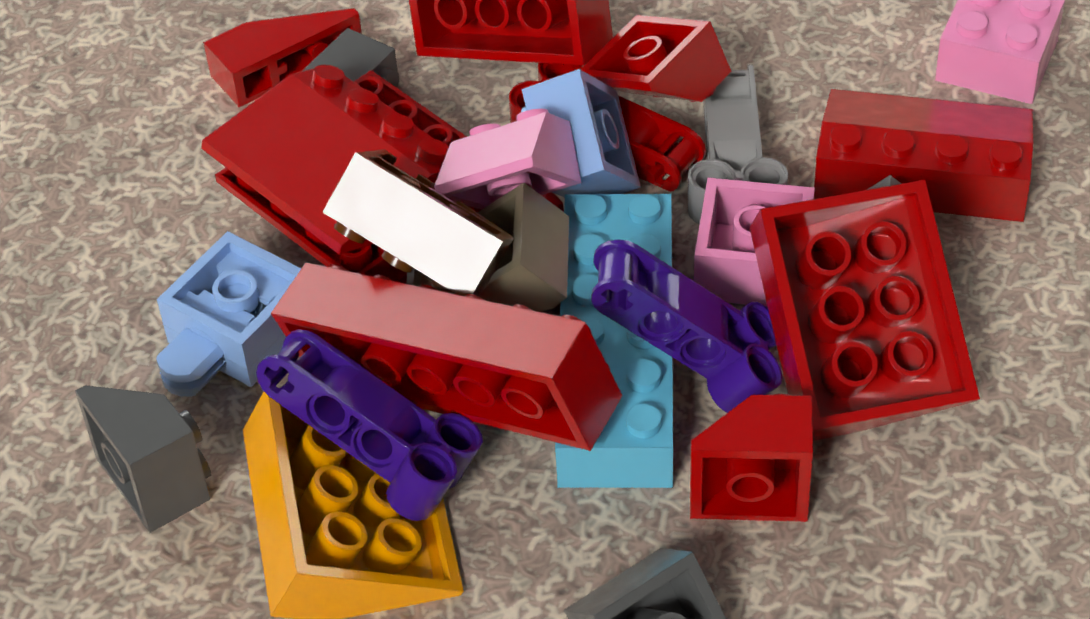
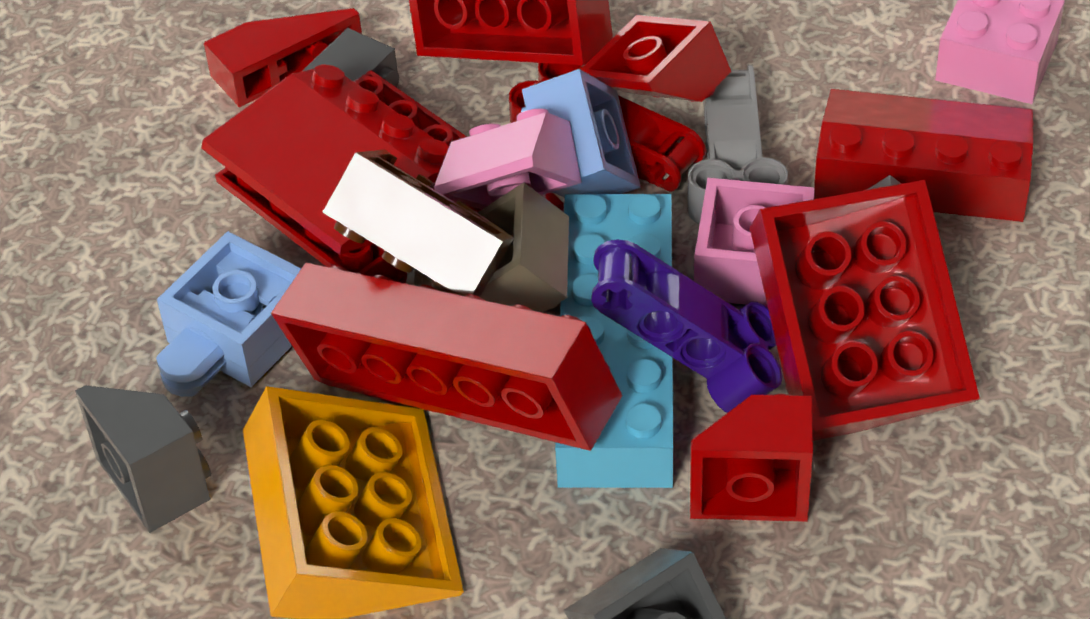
dark purple piece [256,329,483,521] -> none

